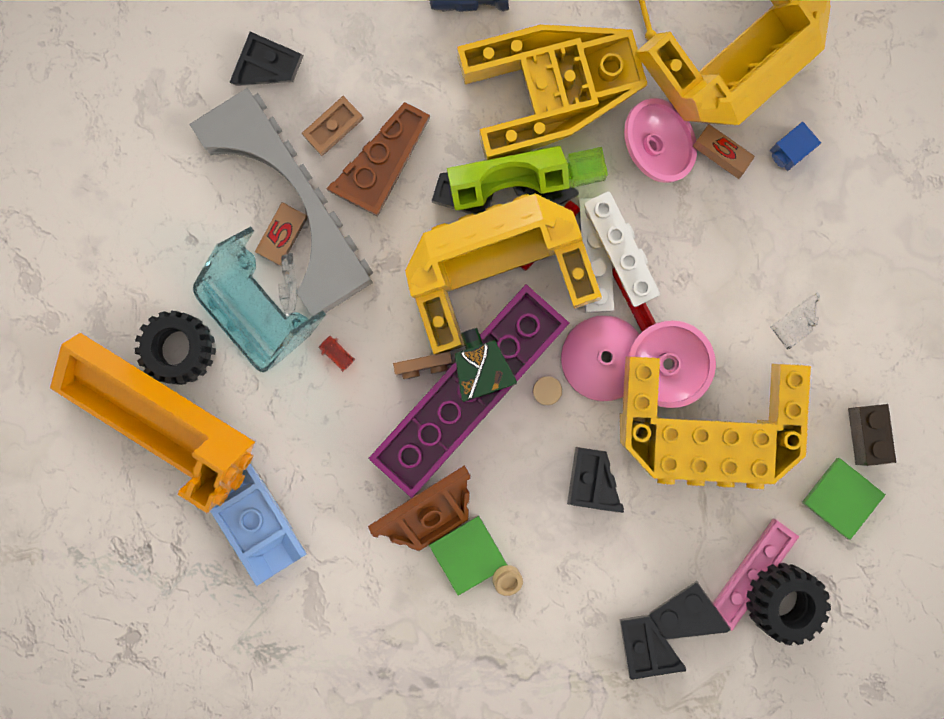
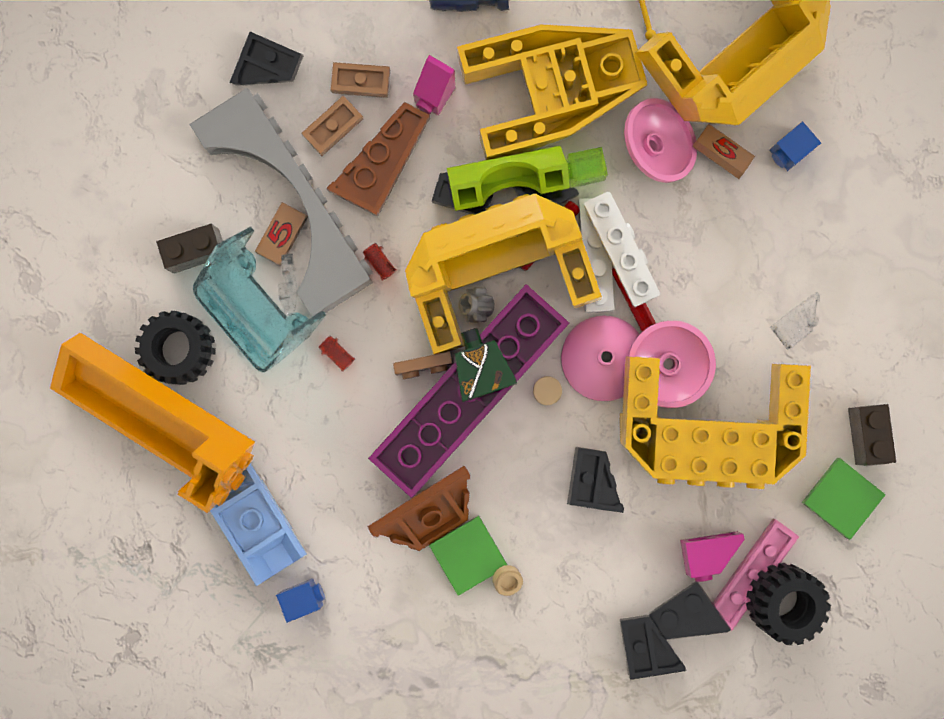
none -> dark brown brick [156,223,228,273]
none -> blue brick [276,578,325,623]
none -> medium nougat plate [331,62,390,98]
none -> clear red pin [363,243,397,281]
none -> dark pink slope [413,55,456,116]
none -> light grey gear [459,287,495,323]
none -> dark pink slope [680,531,745,582]

